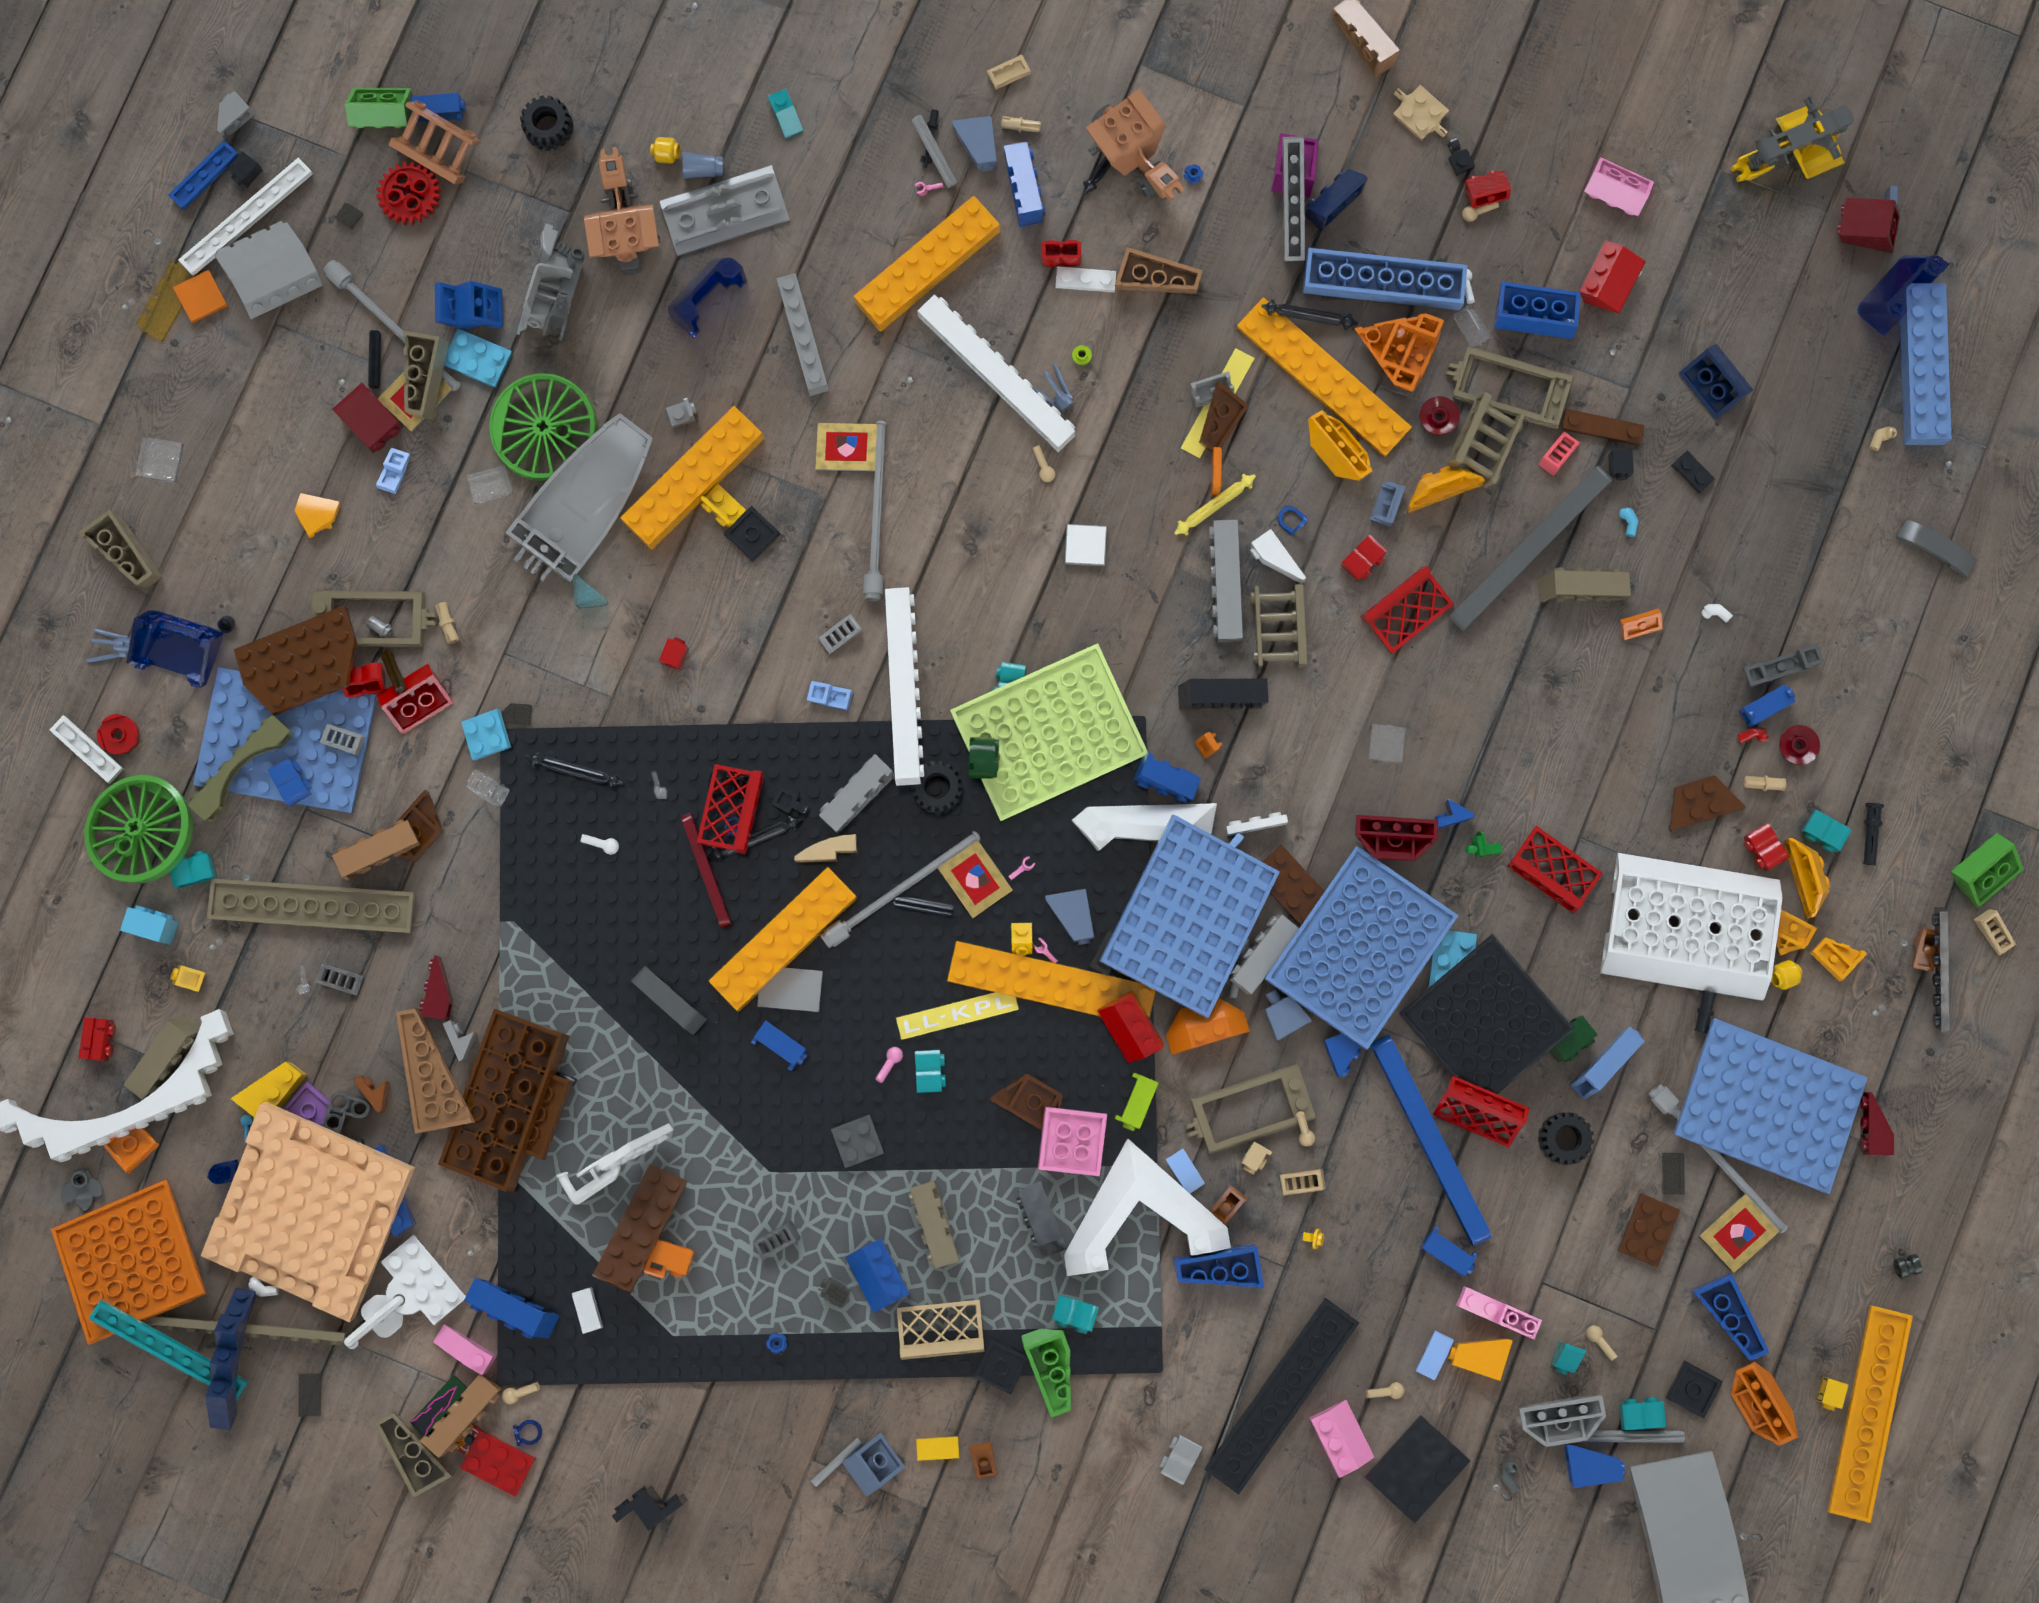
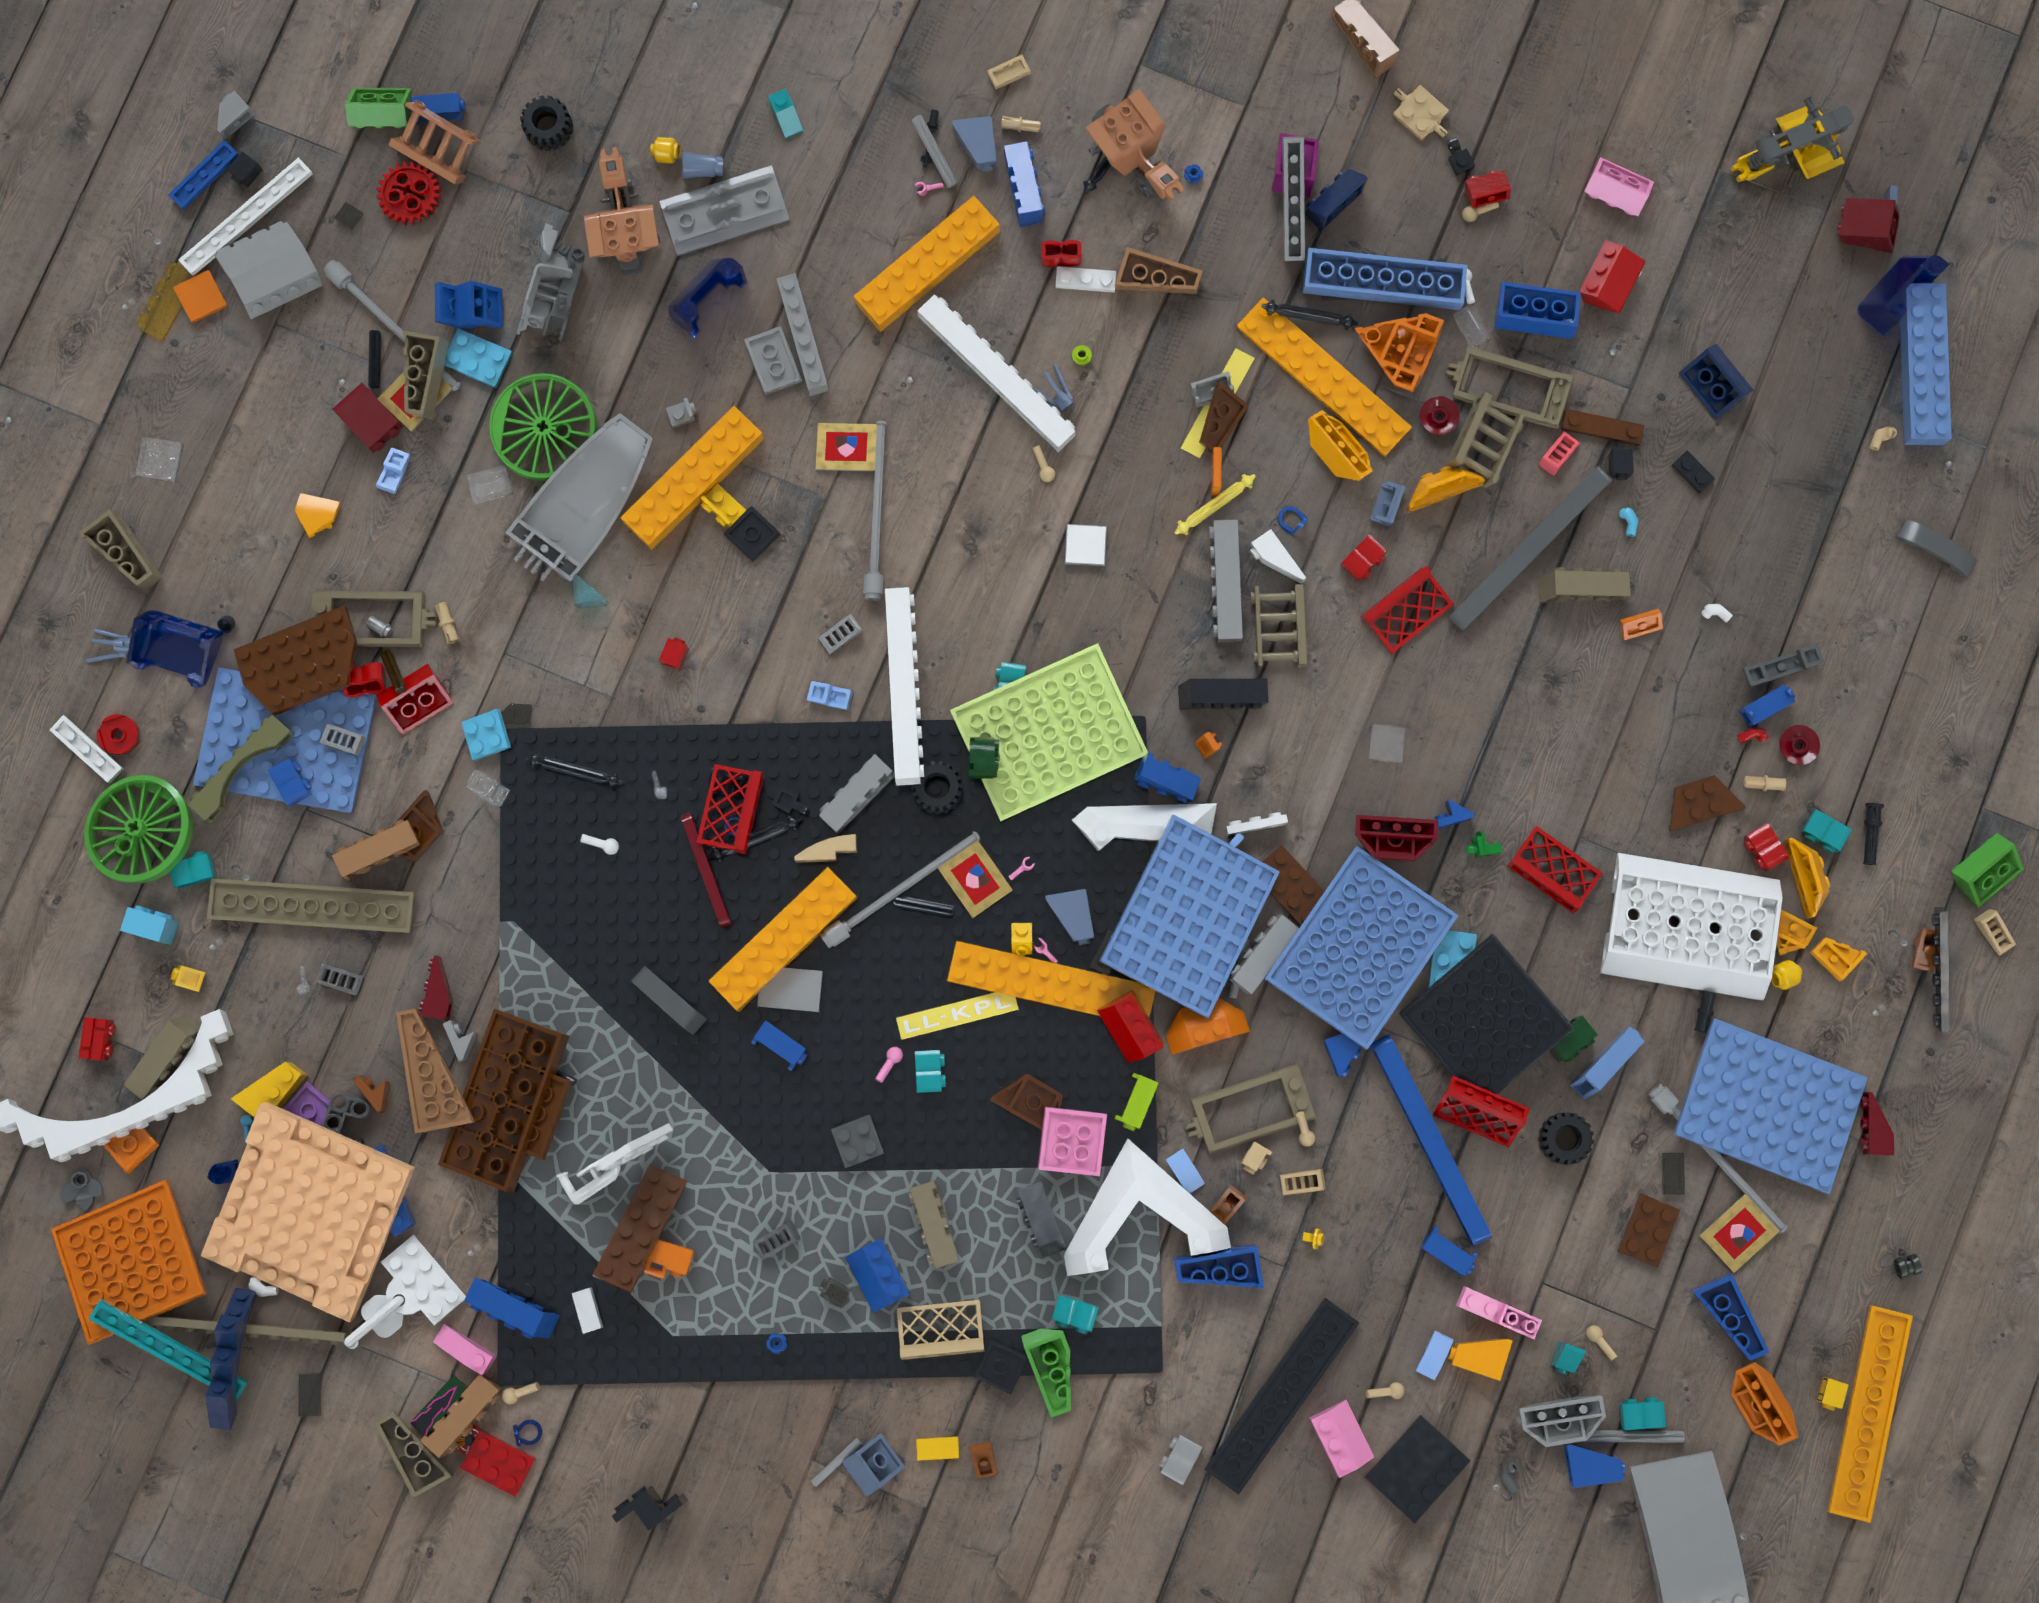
sand blue torso [1264,989,1311,1041] -> none
black tile [1665,1361,1723,1418] -> none
none -> light grey tile [744,326,802,395]

